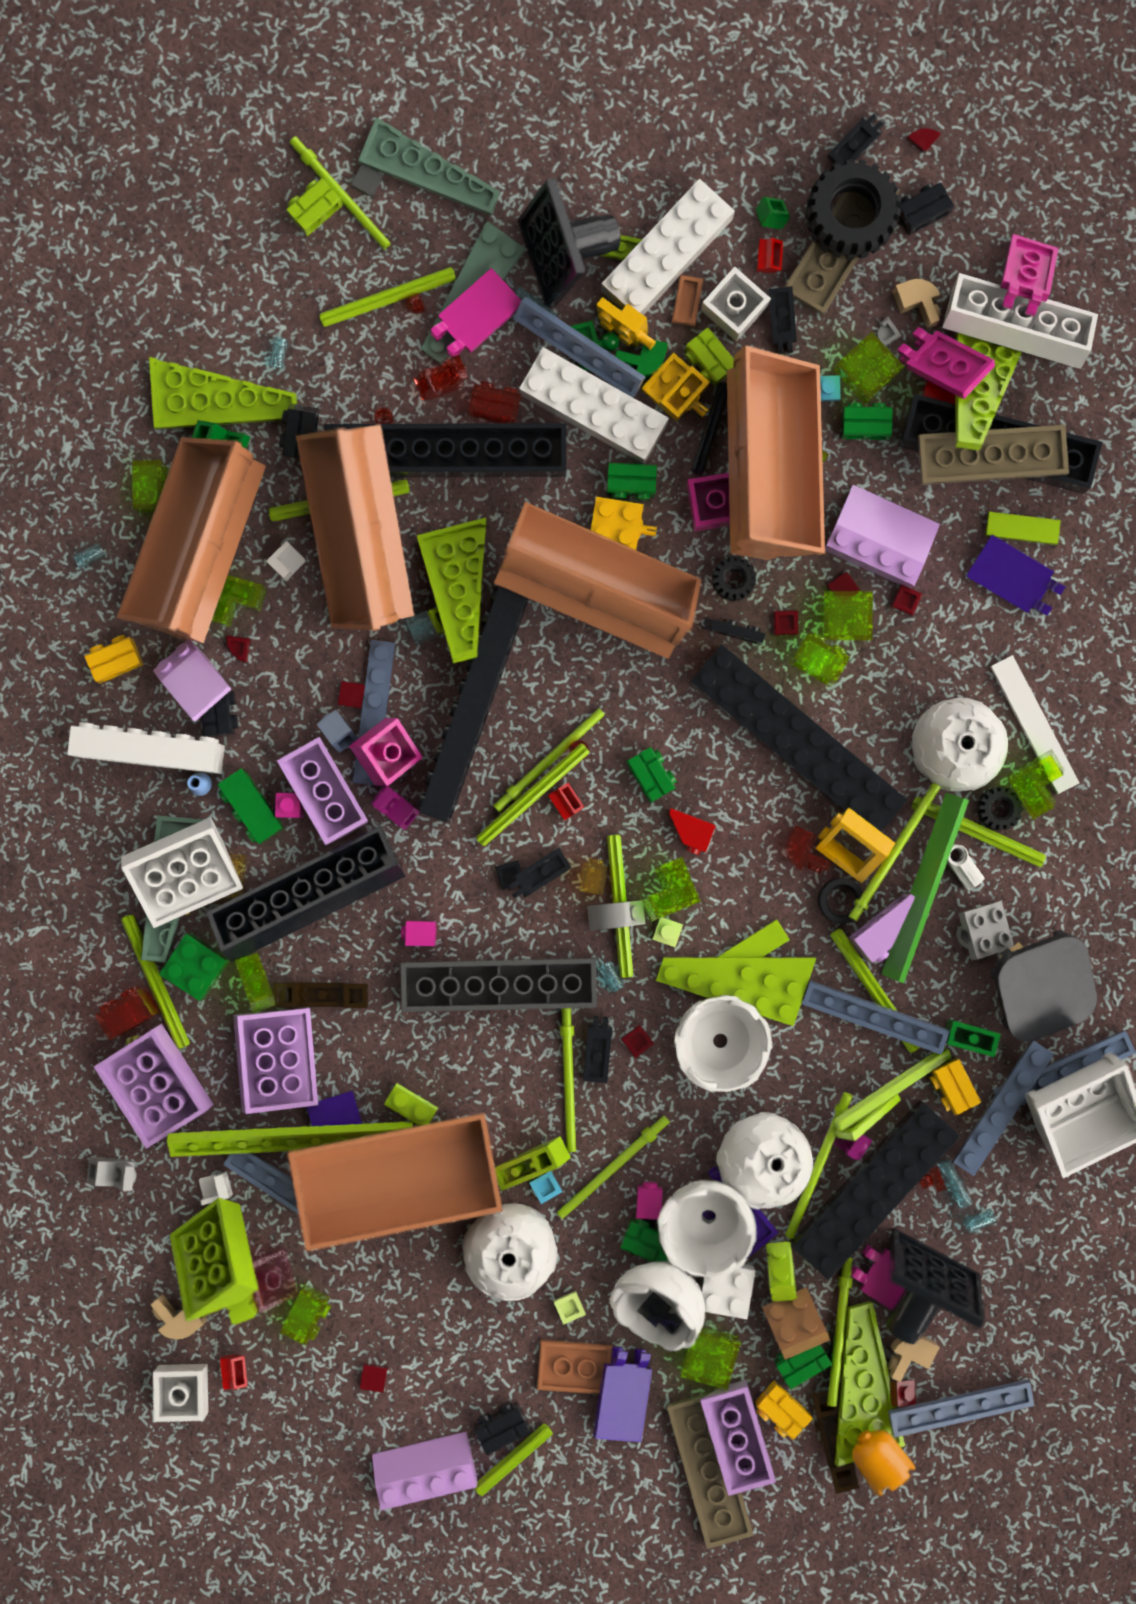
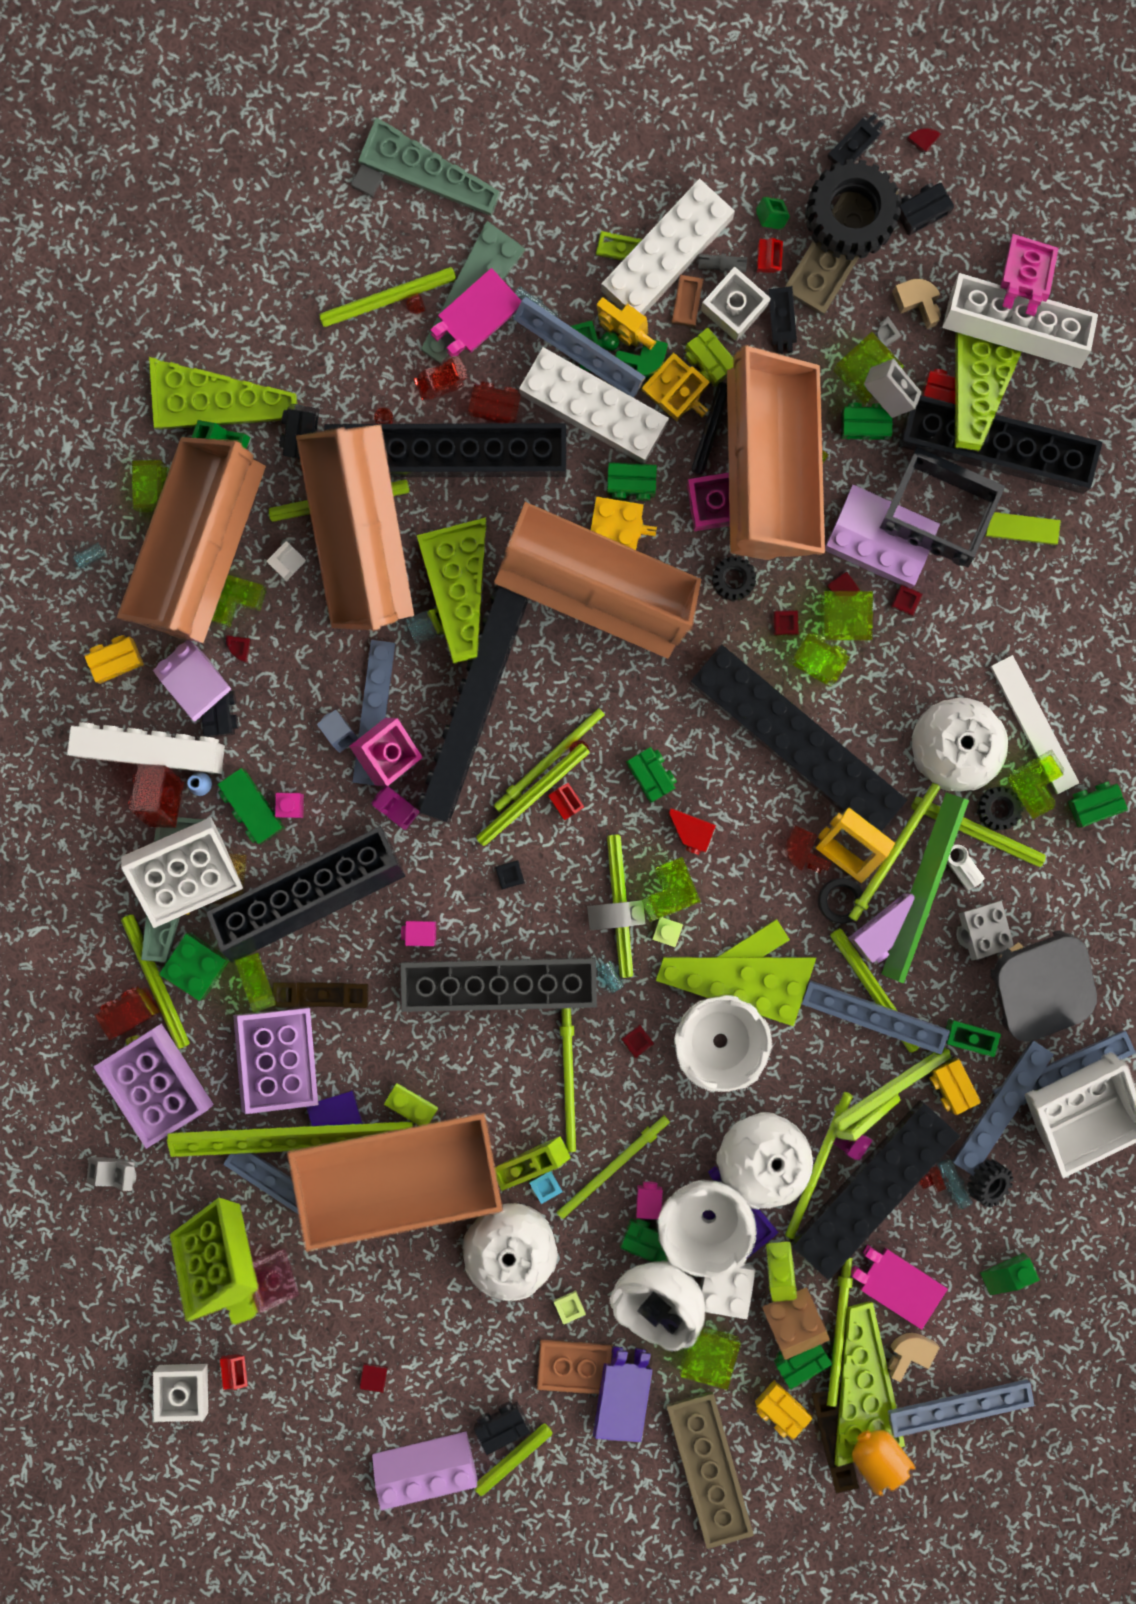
tan brick [151,1294,208,1339] -> none
white panel [199,1171,233,1205] -> none
clear light blue pin [268,337,290,369] -> none
lavender slope [277,737,368,845] -> none
clear neon green brick [280,1284,331,1346] -> none
lime brick [286,178,343,237] -> none
lime bar [289,136,391,250] -> none
dark red tile [338,681,365,709] -> none
black hinge [506,848,571,899] -> none
black piece [517,178,621,310] -> none
clear yellow brick [579,858,608,895] -> none
black hinge [583,1016,612,1083] -> none
black hinge [700,618,765,645] -> none
lavender slope [700,1379,776,1496] -> none
medium azure plate [820,376,840,401] -> none
black piece [885,1228,985,1344] -> none
dark red plate [890,1379,916,1407] -> none
dark pink tile [897,327,995,399] -> none
dark tan plate [918,425,1069,485] -> none
clear light blue pin [963,1208,997,1234] -> none
dark purple tile [966,535,1066,616] -> none
none -> clear red brick [129,764,184,828]
none -> dark grey pin [698,253,747,273]
none -> light grey brick [864,359,921,418]
none -> black window [880,447,1005,567]
none -> black tyre [967,1159,1013,1208]
none -> green slope [980,1253,1040,1295]
none -> green brick [1068,781,1128,828]

